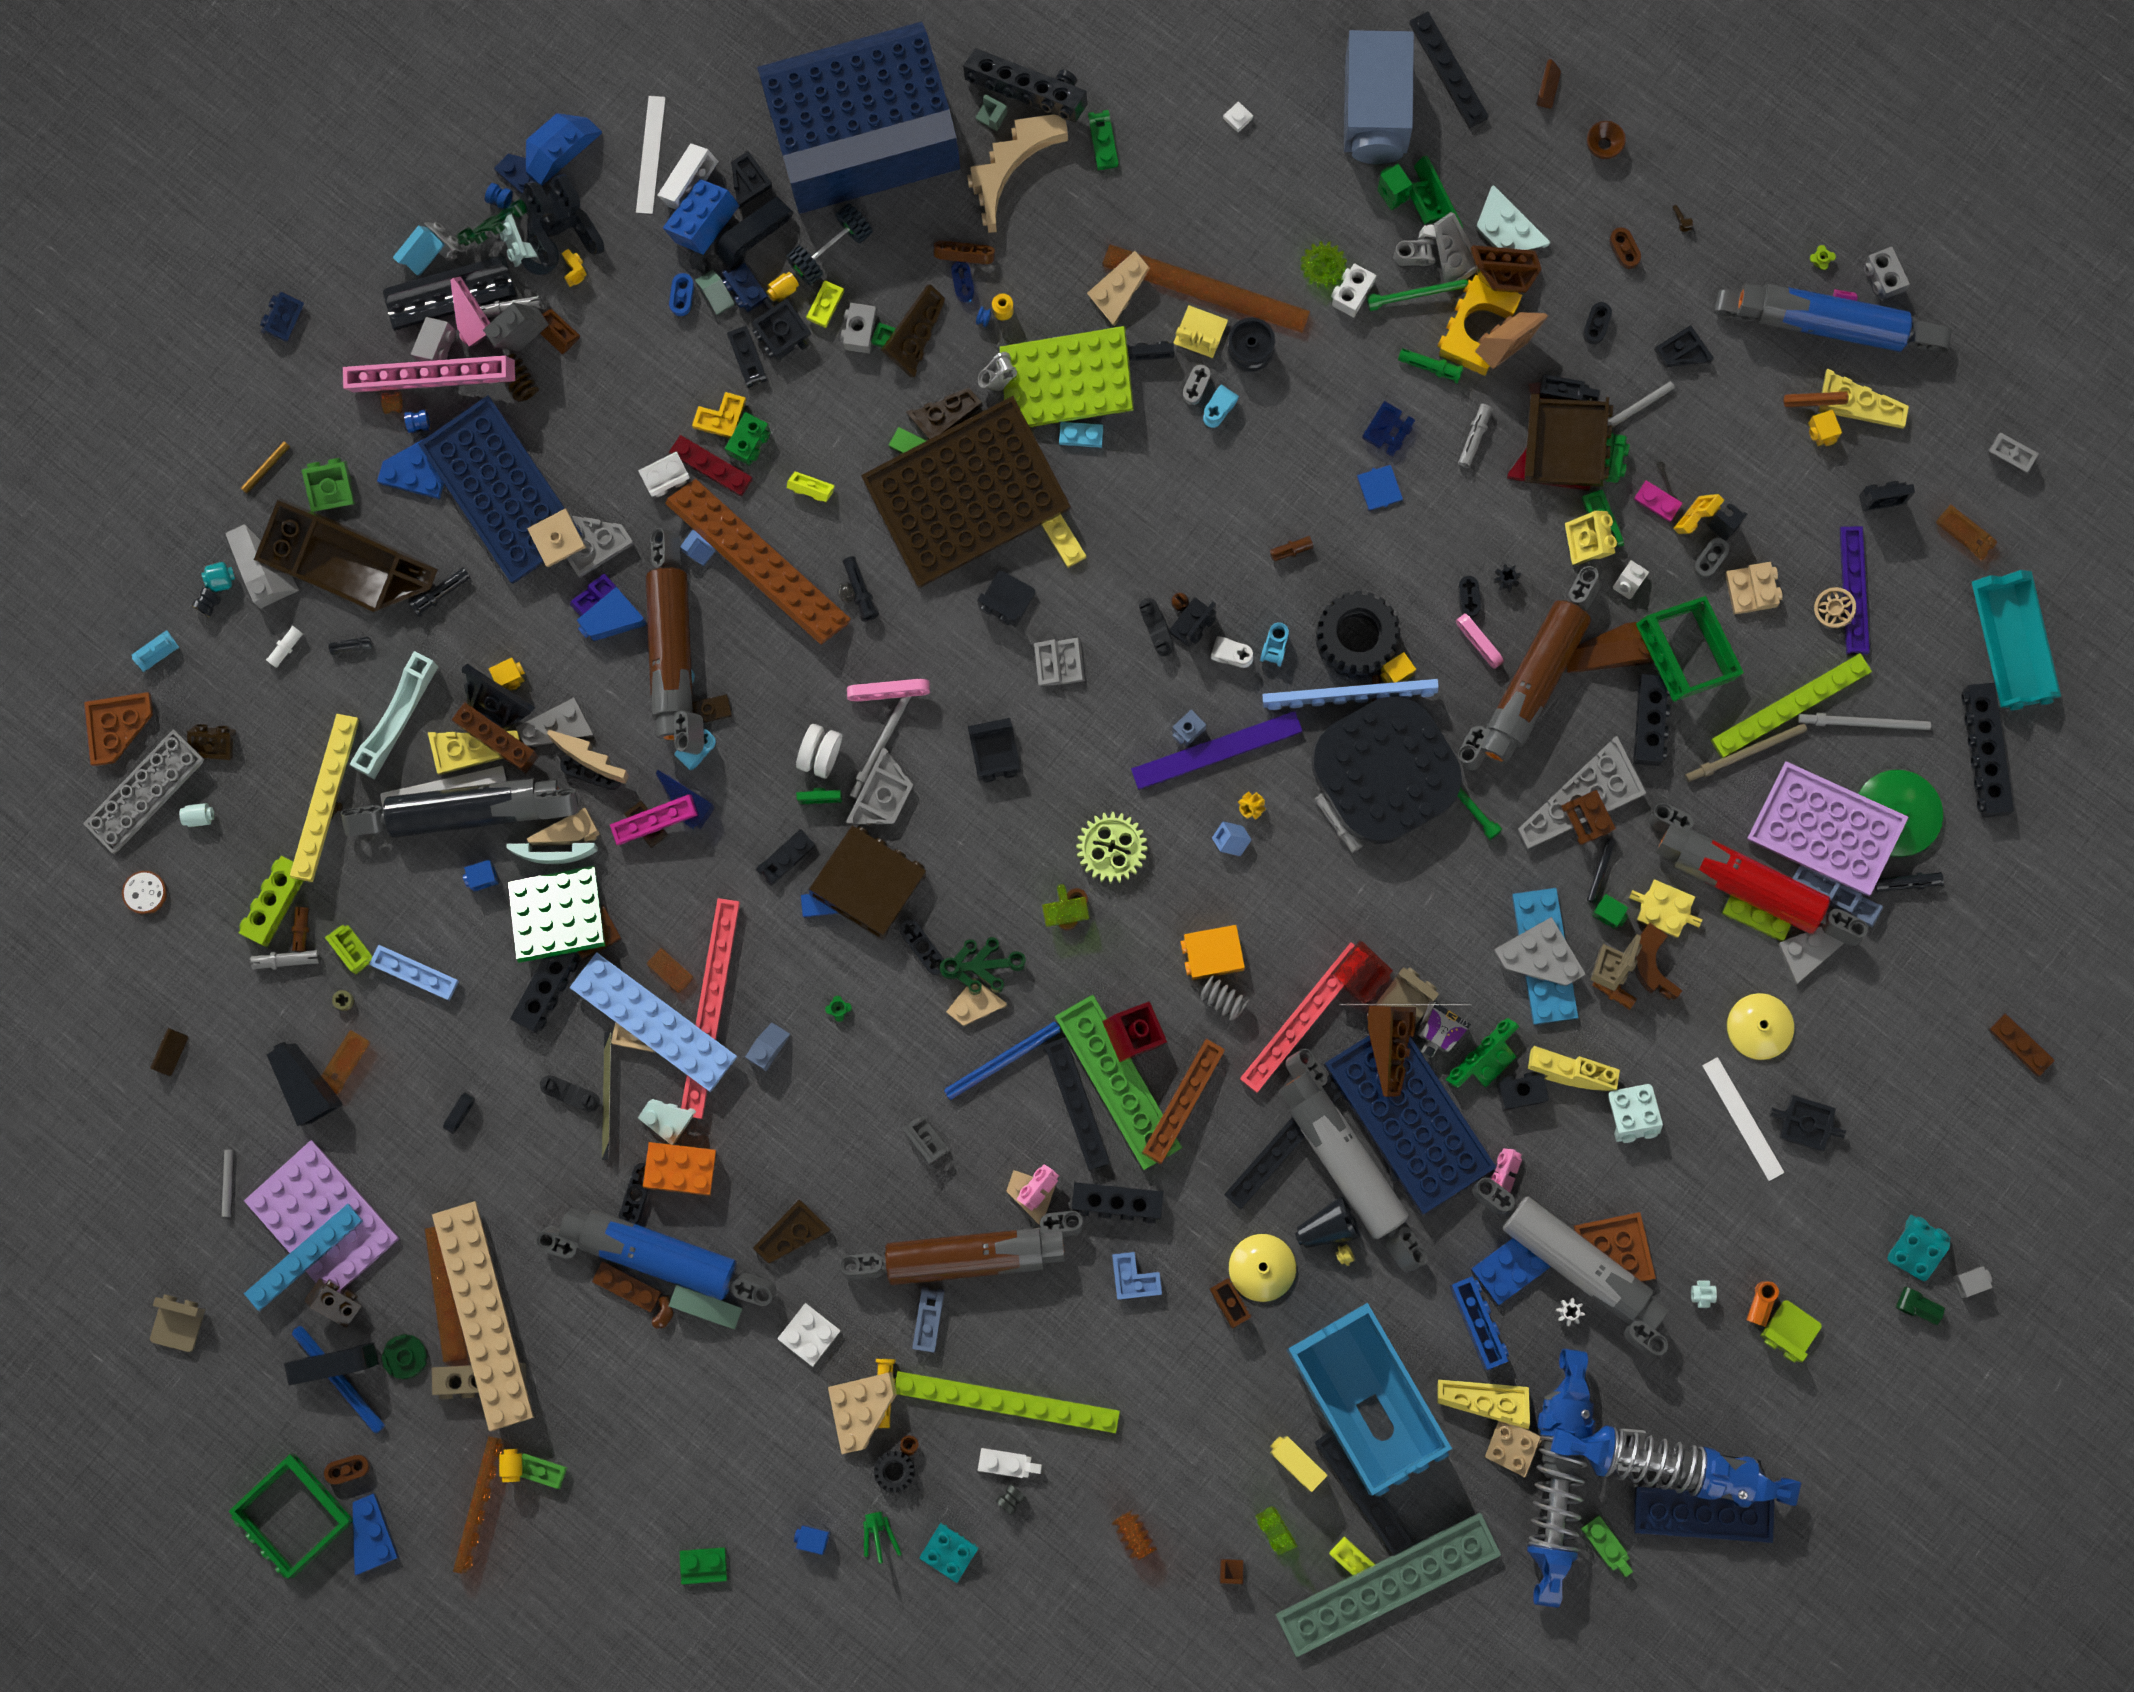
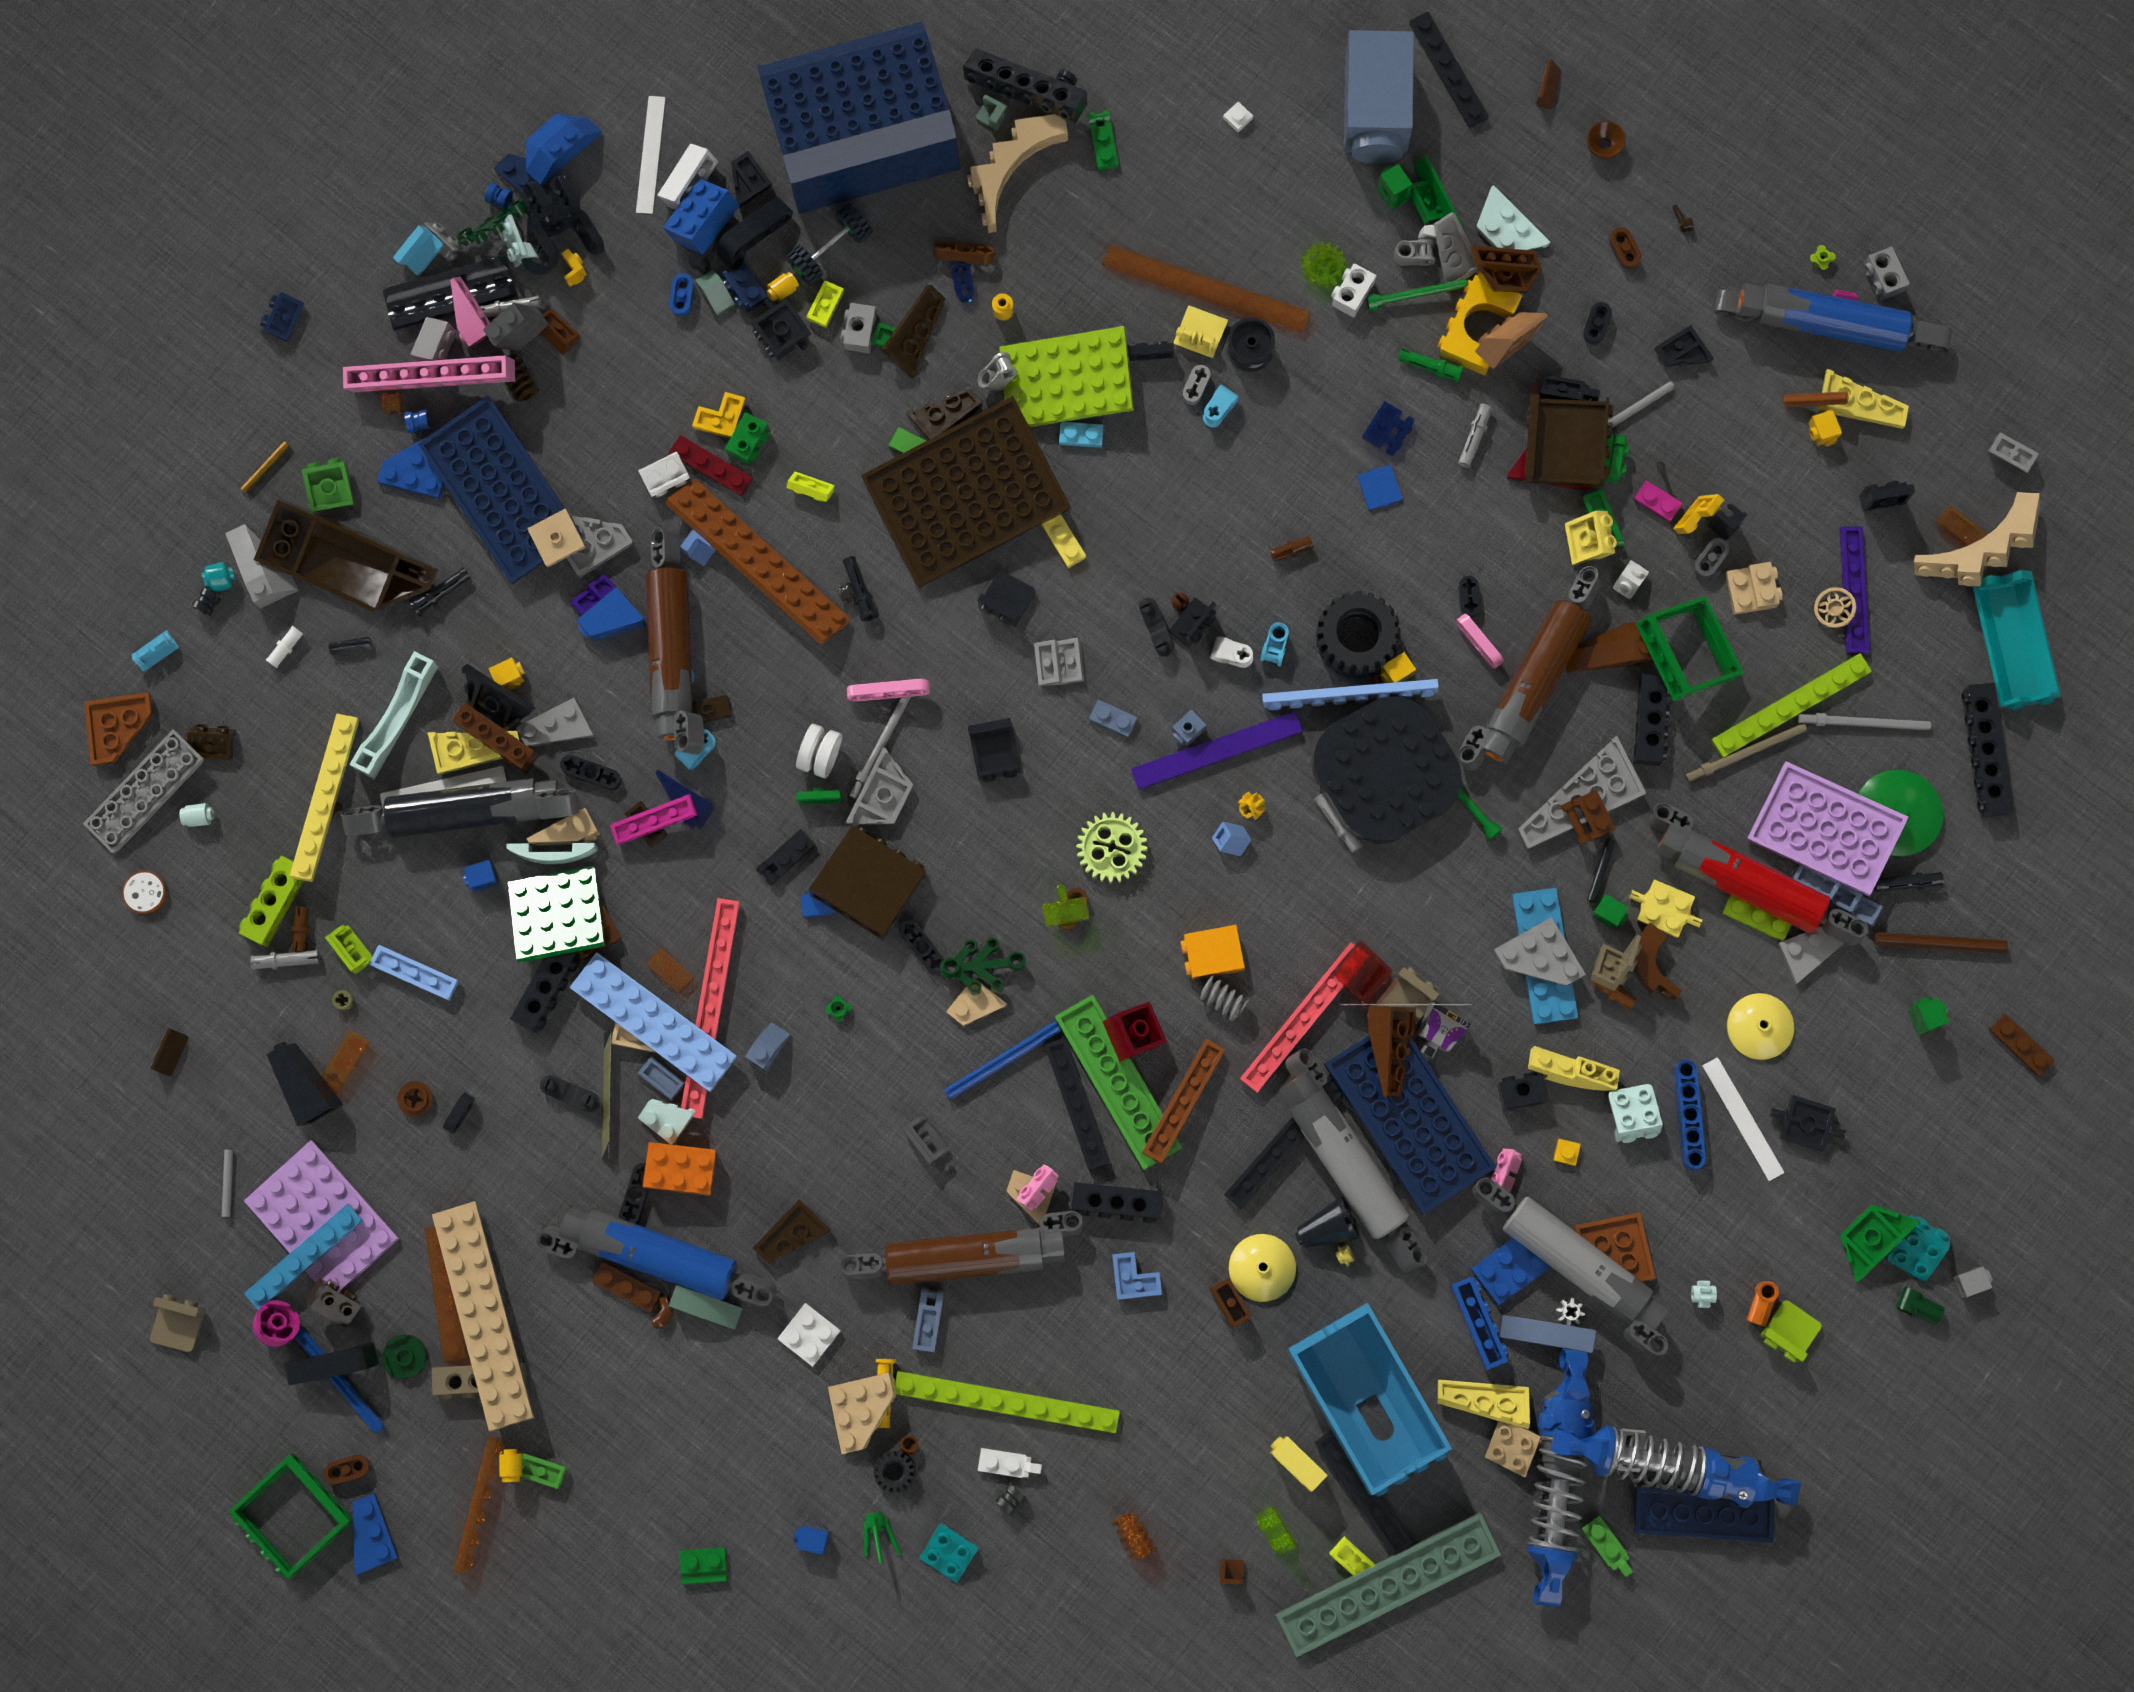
tan slope [547,730,628,784] -> none
black plate [727,325,767,388] -> none
blue bush [976,306,992,328] -> none
tan wing [1087,251,1150,326] -> none
green bracket [1446,1018,1519,1088] -> none
black gear [1493,564,1521,592] -> none
none -> dark pink cylinder [252,1300,300,1347]
none -> reddish brown gear [397,1081,433,1117]
none -> sand blue tile [637,1056,685,1101]
none -> sand blue plate [1089,699,1137,738]
none -> sand blue slope [1499,1315,1596,1353]
none -> yellow plate [1553,1139,1581,1166]
none -> blue beam [1673,1059,1706,1171]
none -> green wing [1840,1204,1921,1283]
none -> reddish brown axle [1874,932,2008,953]
none -> green brick [1908,996,1949,1035]
none -> tan arch [1914,492,2040,586]

